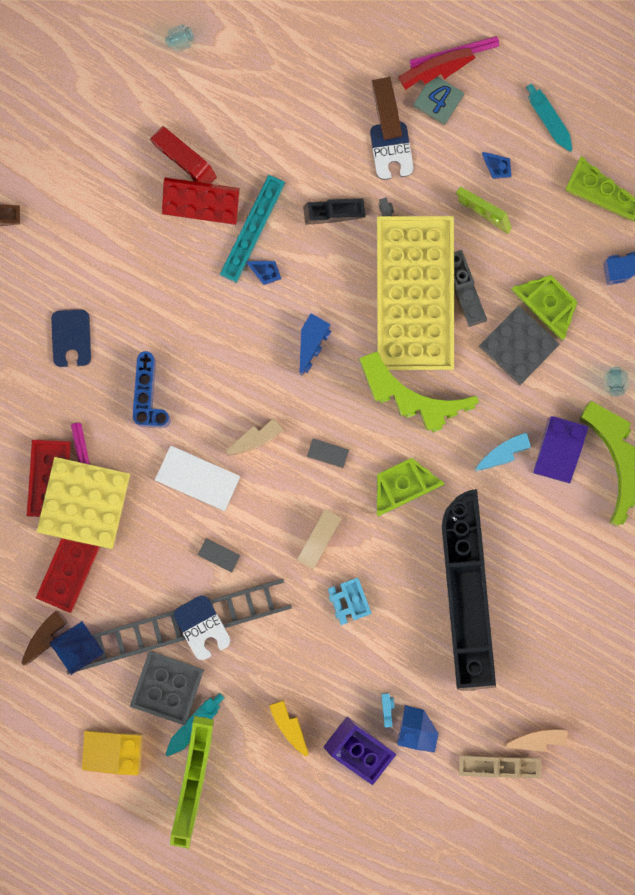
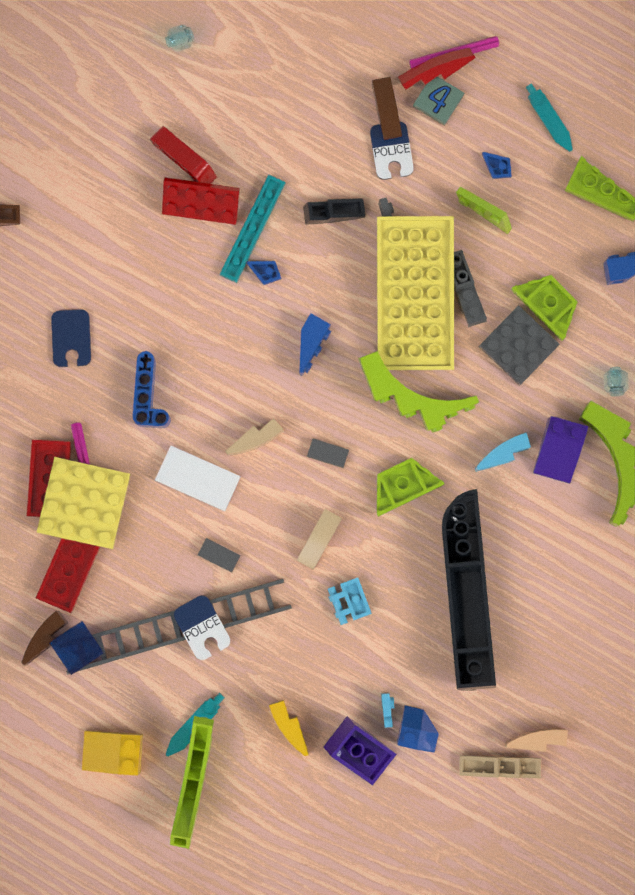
dark grey plate [130,651,205,726] -> none

